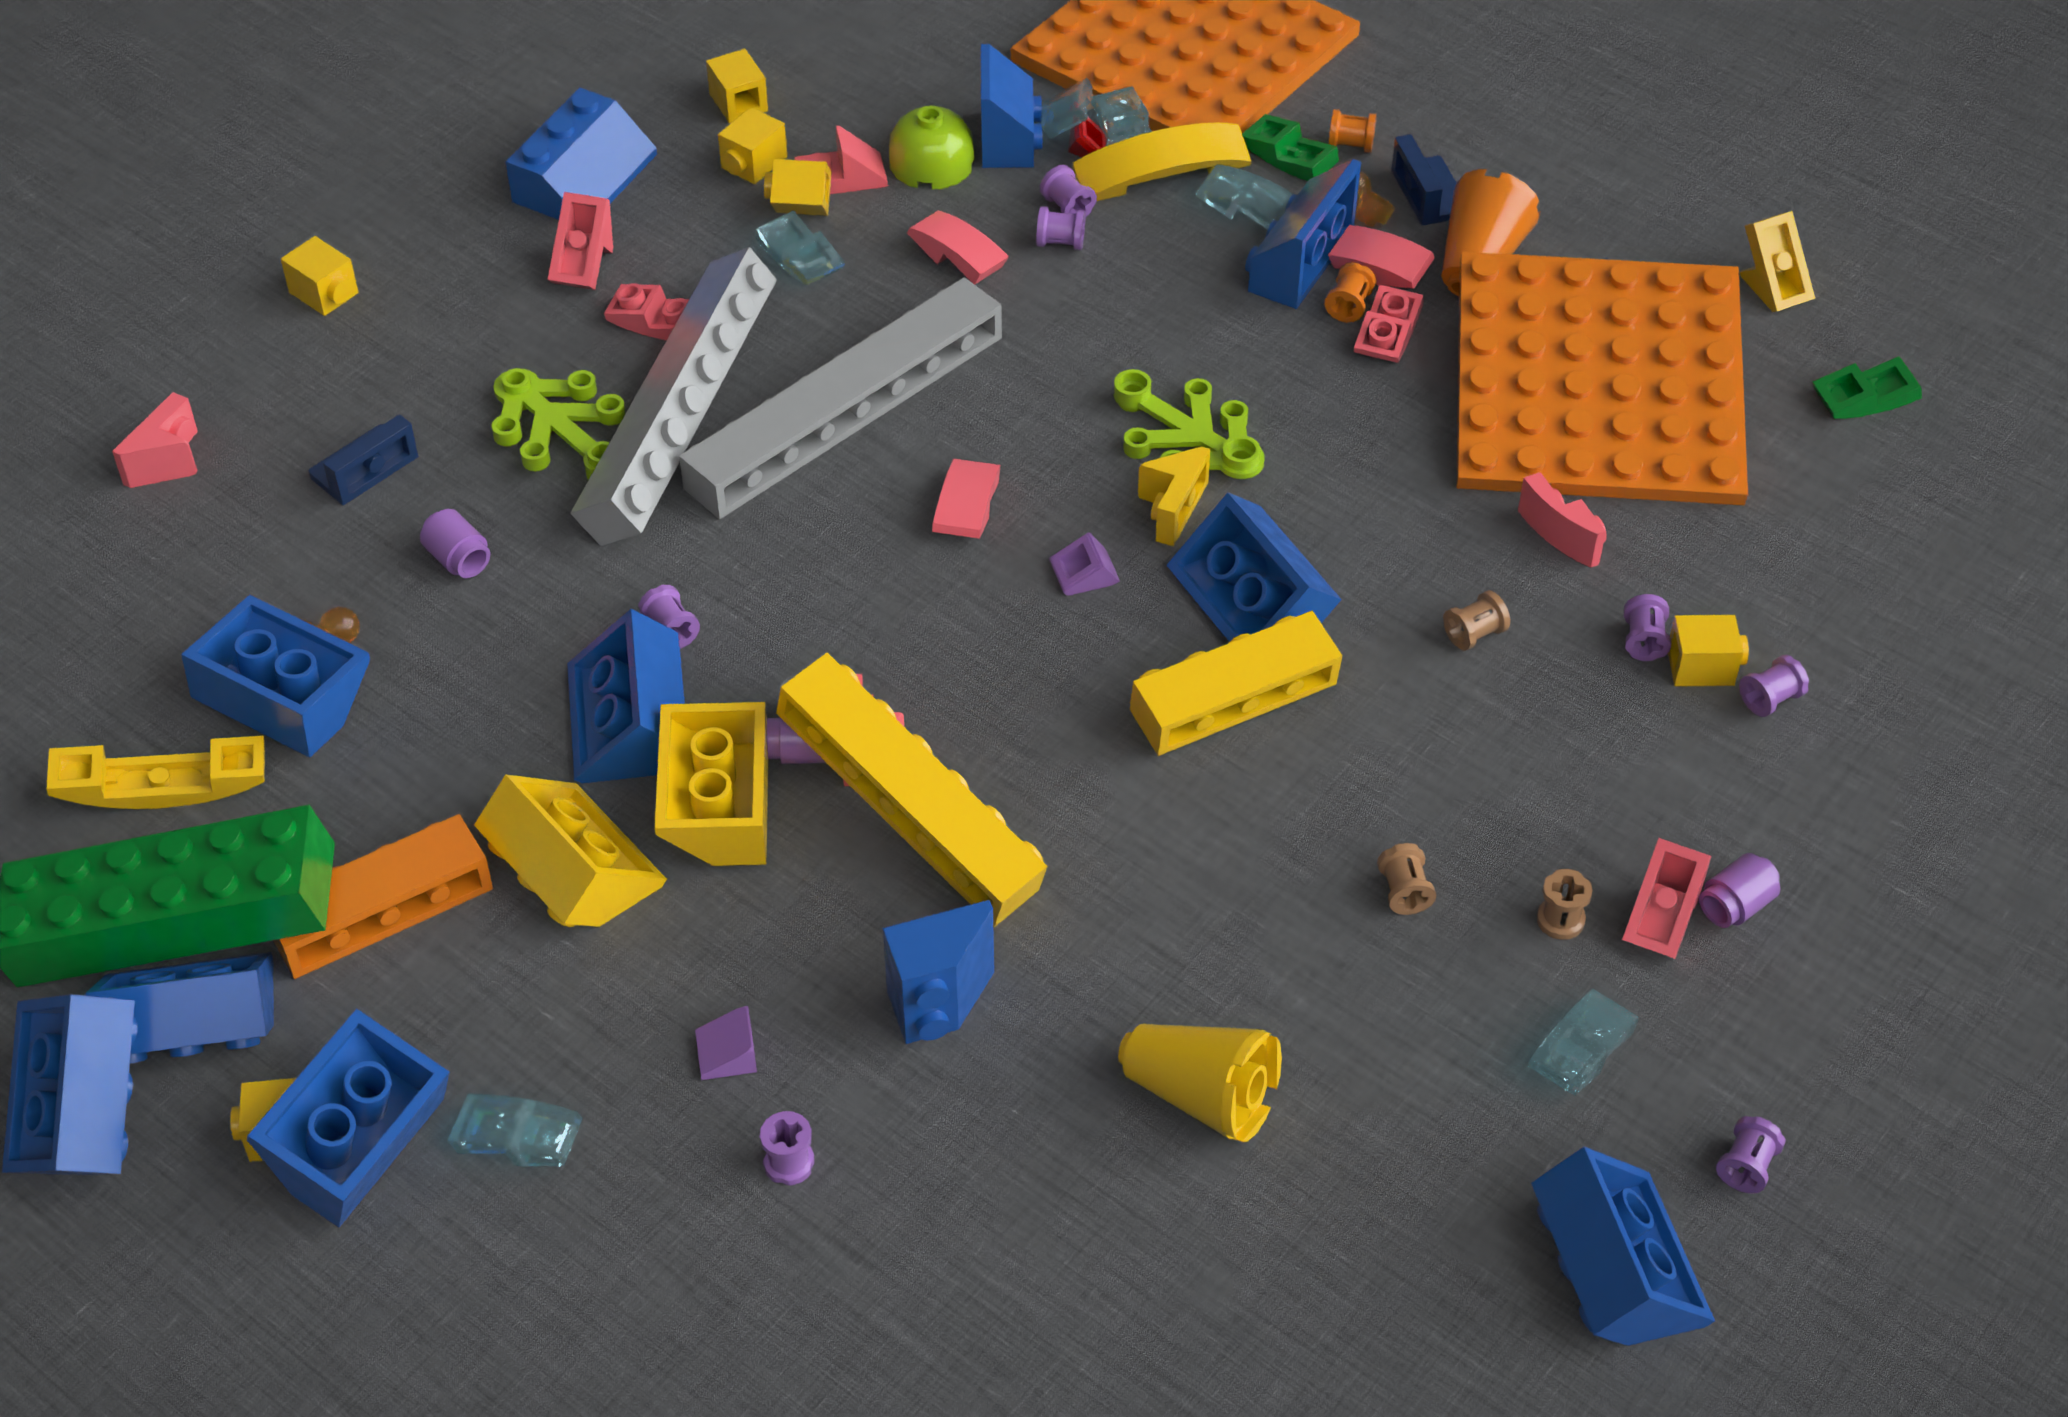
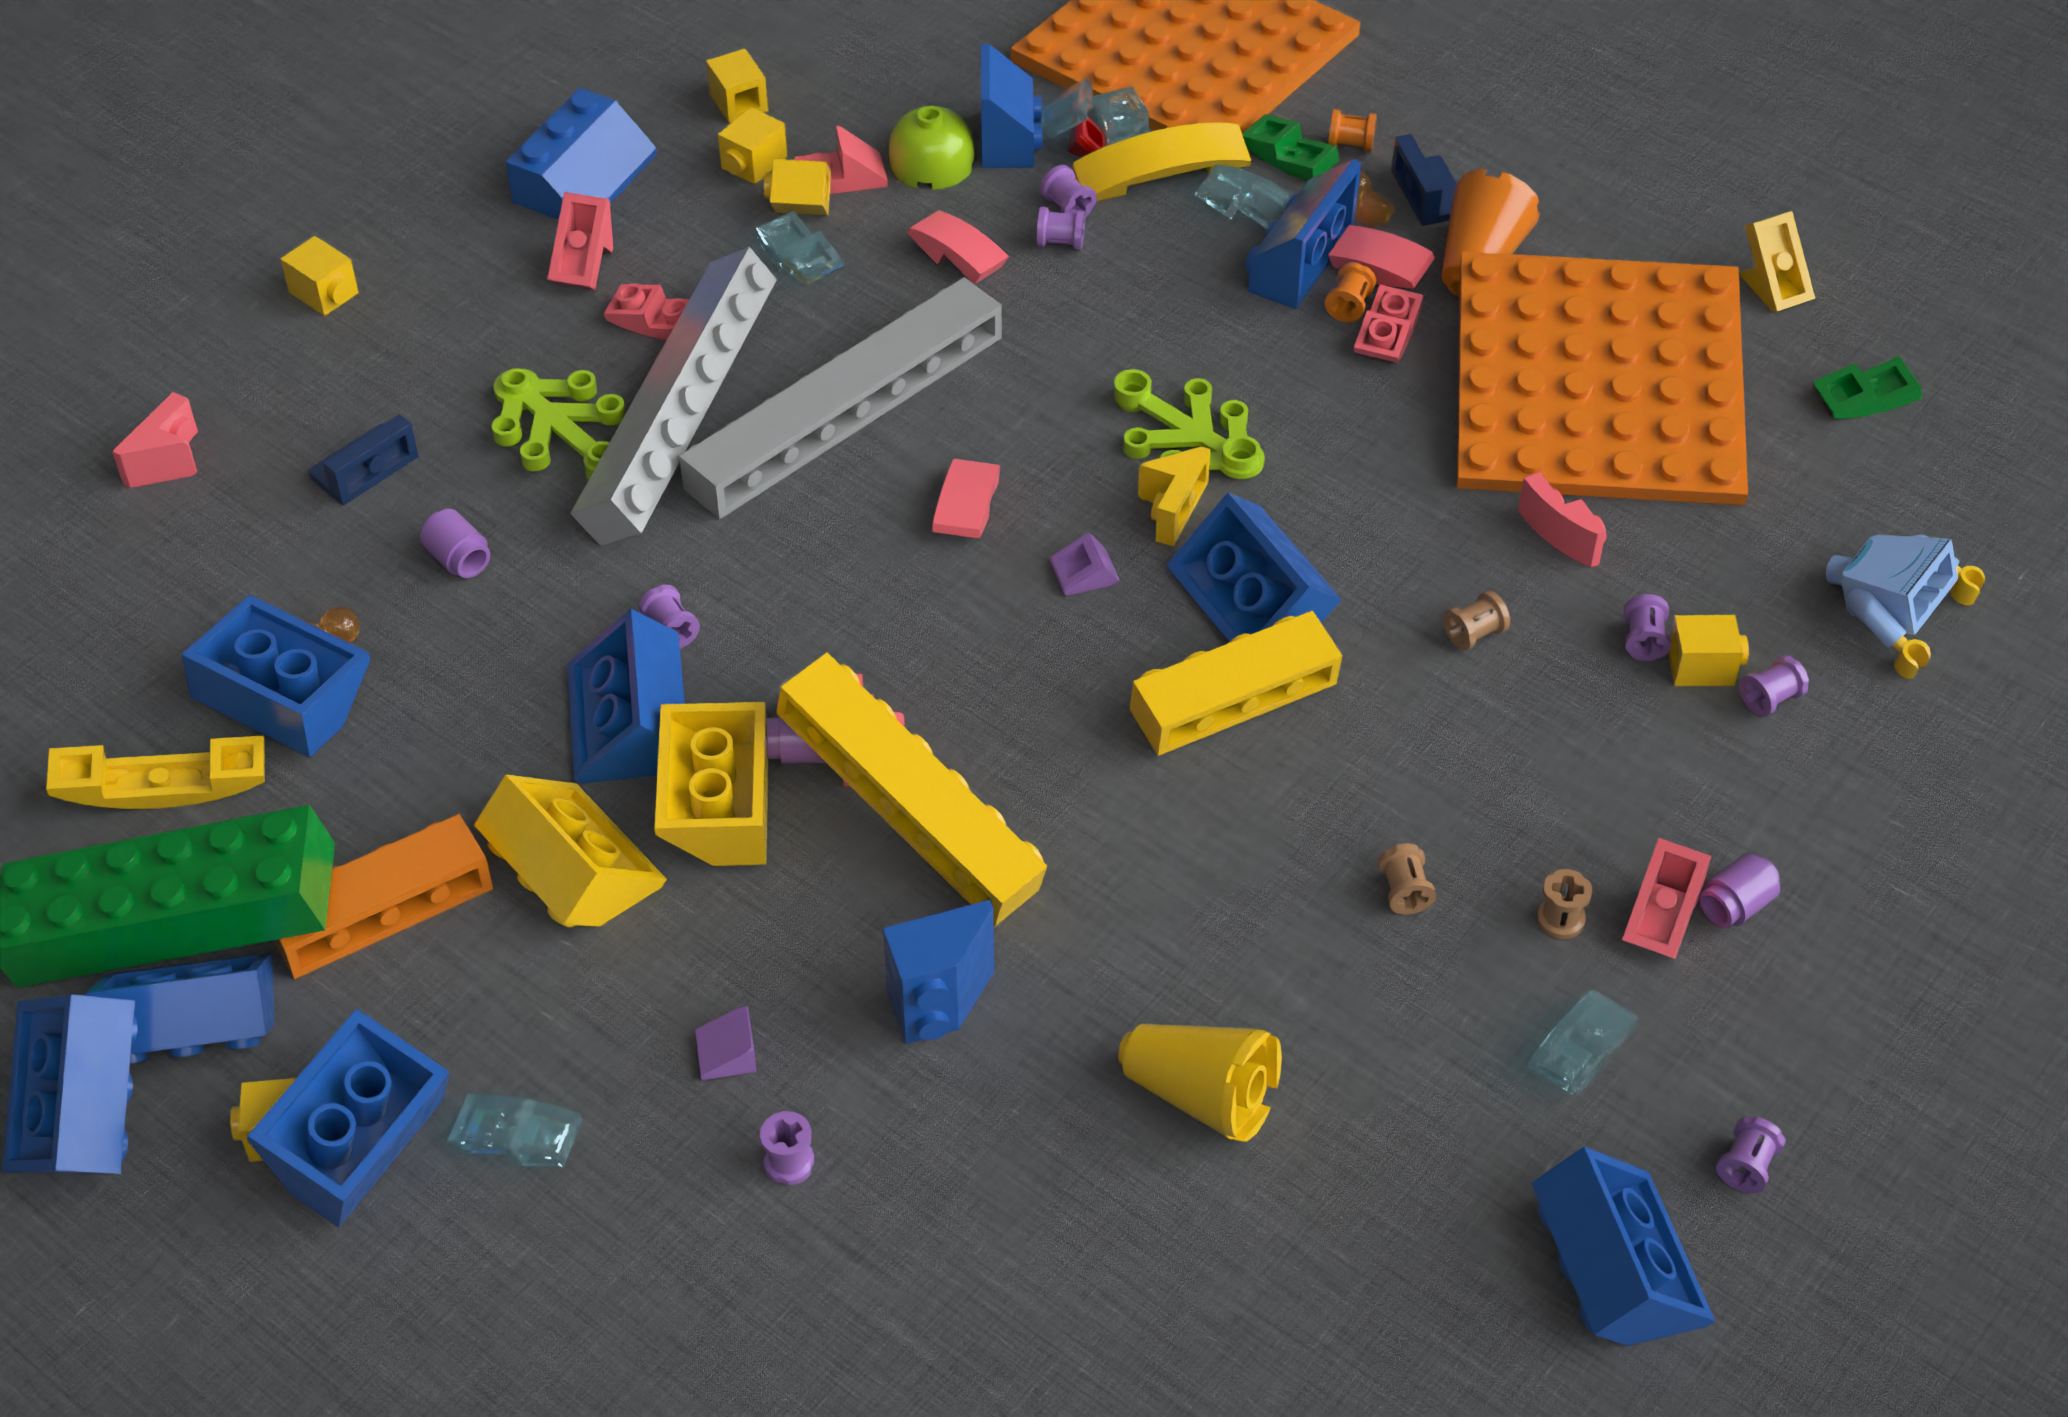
none -> light blue torso [1826,534,1985,679]

